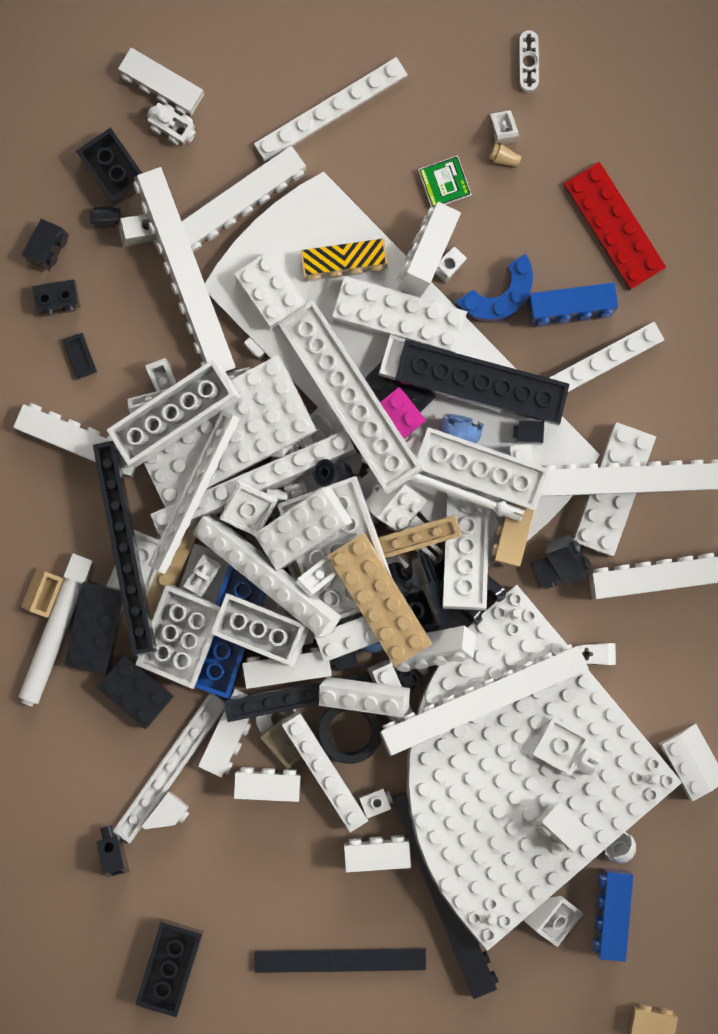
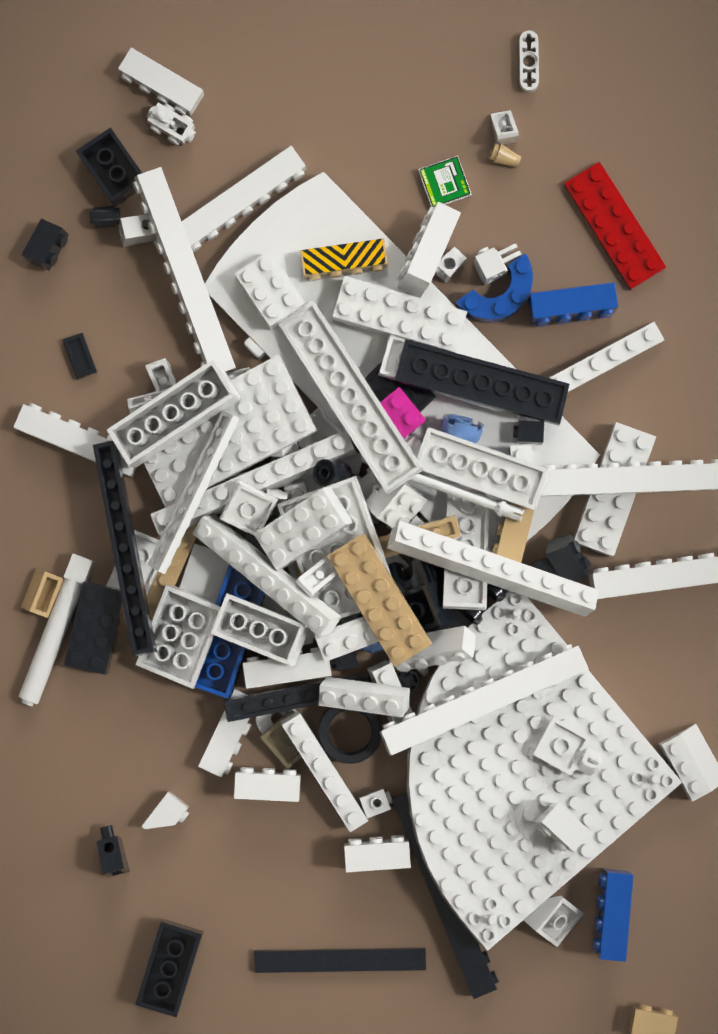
black brick [32,279,81,316] -> none
black brick [97,655,175,729] -> none
white tile [113,693,225,844] -> none
white hips [184,554,222,597] -> none
white plate [254,57,407,163] -> none
white piece [579,643,616,665] -> none
white hair [604,832,636,864] -> none
none -> white brick [387,521,599,617]
none -> white brick [473,244,522,286]

